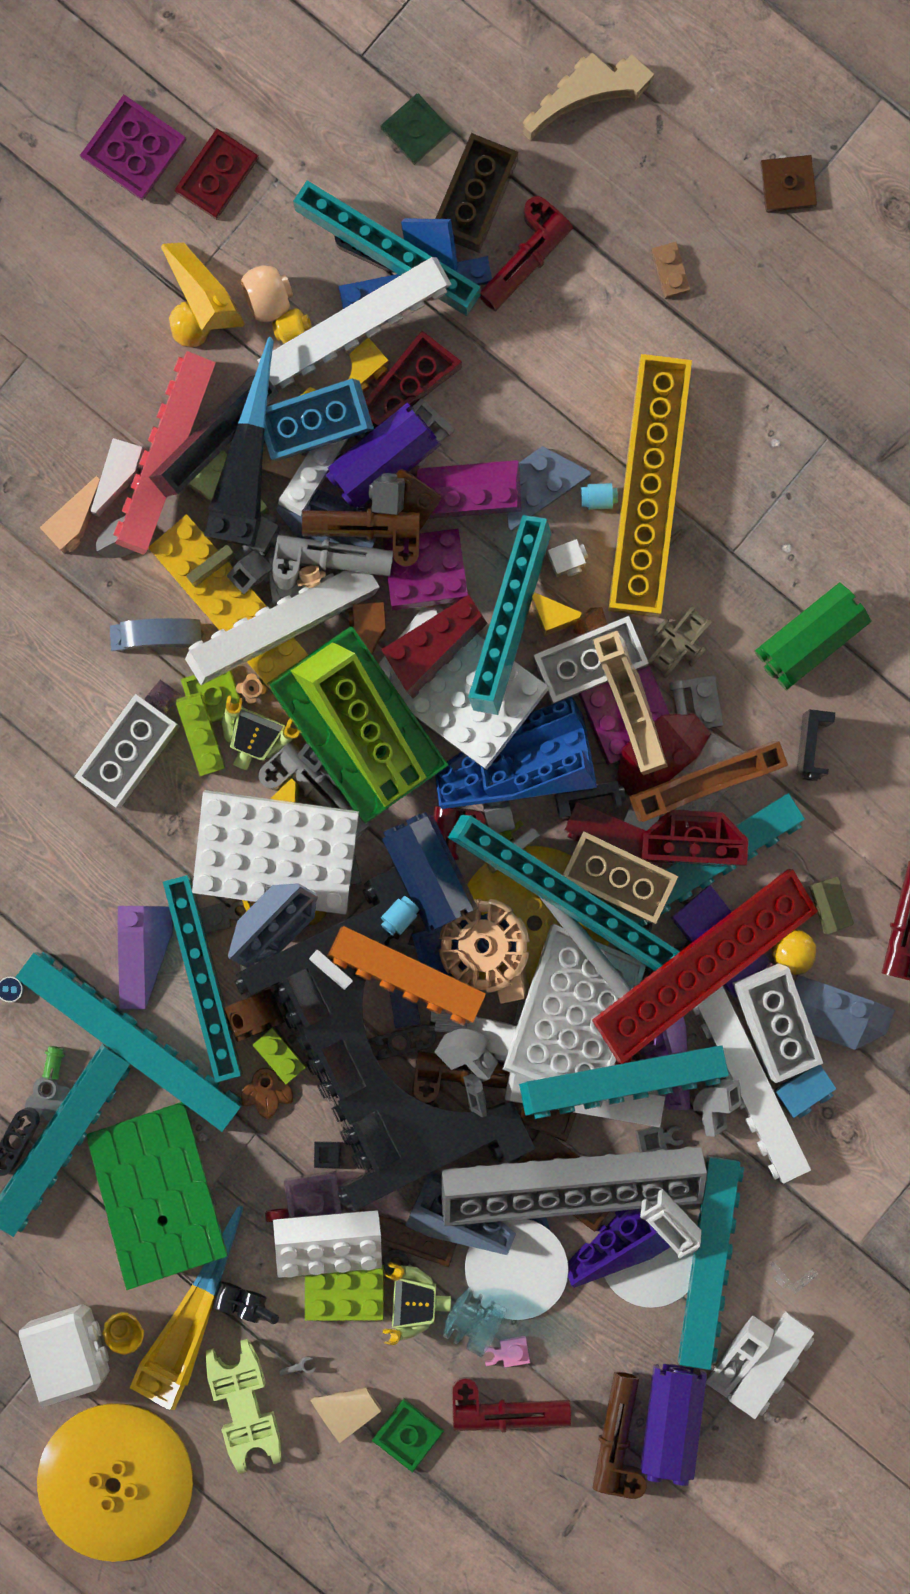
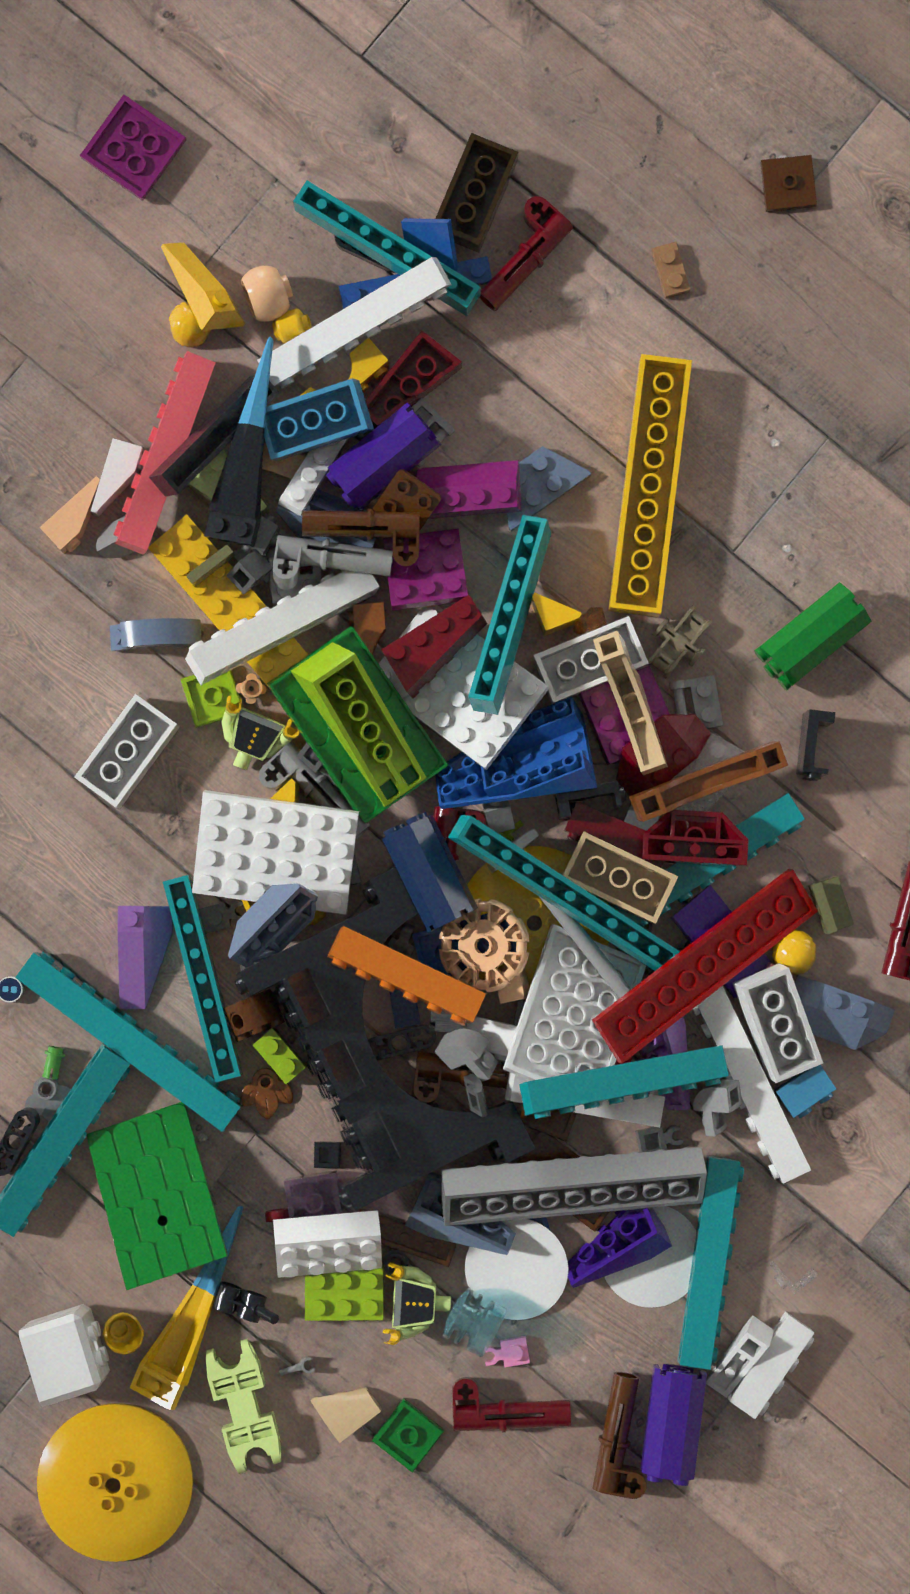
plate [145,679,181,715] -> none
dark red tile [174,128,259,220] -> none
lime brick [176,692,225,776] -> none
light nougat plate [296,565,326,588] -> none
white sticker [309,950,353,990] -> none
dark grey brick [369,473,405,515] -> none
clear green tile [380,93,452,165] -> none
medium azure brick [381,896,419,935] -> none
tan arch [523,53,654,141] -> none
white brick [547,539,588,577] -> none
medium azure brick [581,483,618,510] -> none
white window [640,1189,701,1259] -> none

